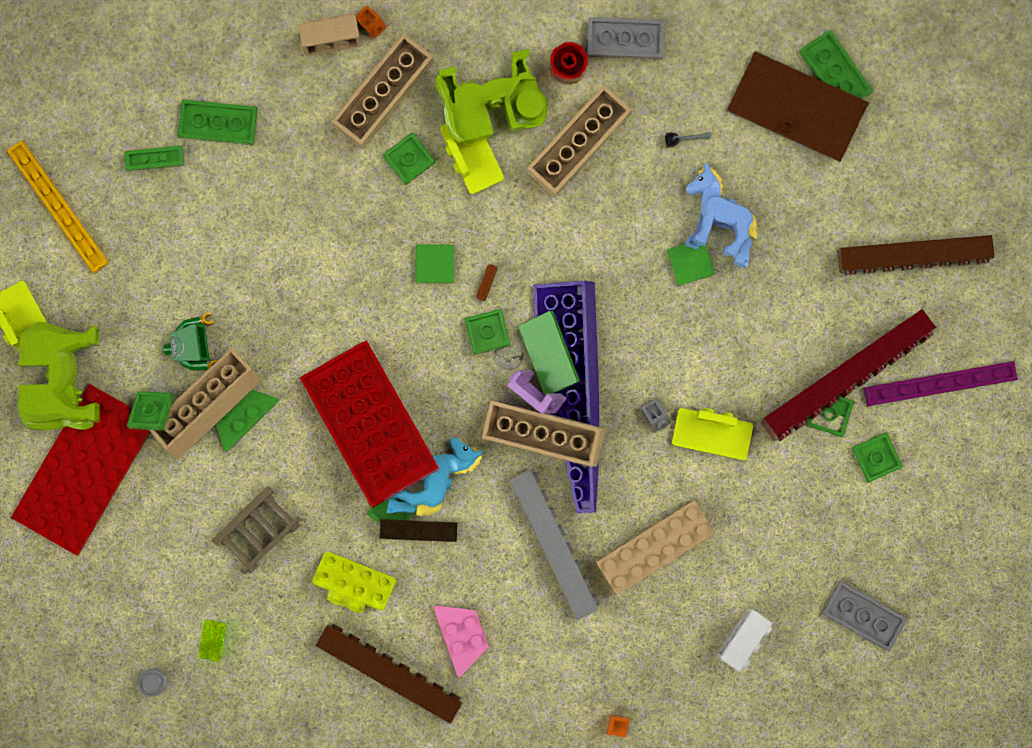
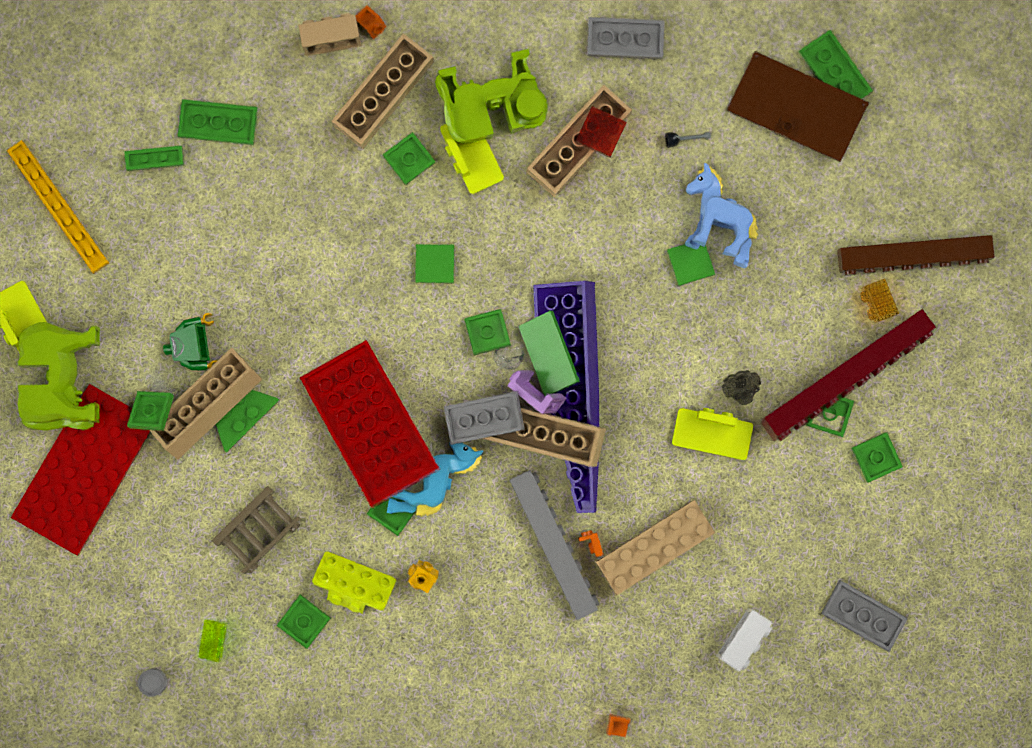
reddish brown brick [315,623,463,724] -> none
dark brown plate [379,519,458,542] -> none
bright pink wing [433,605,489,677] -> none
dark orange axle [476,264,497,301] -> none
red brick [550,42,588,84] -> none
light grey bracket [640,398,671,432] -> none
magenta tile [864,361,1018,407] -> none
none -> bright green tile [276,594,331,649]
none -> yellow brick [407,560,439,593]
none -> light grey tile [444,391,525,445]
none -> clear red plate [576,106,627,158]
none -> orange bracket [578,530,603,557]
none -> clear smoke plant [722,370,761,405]
none -> clear yellow brick [860,278,899,324]

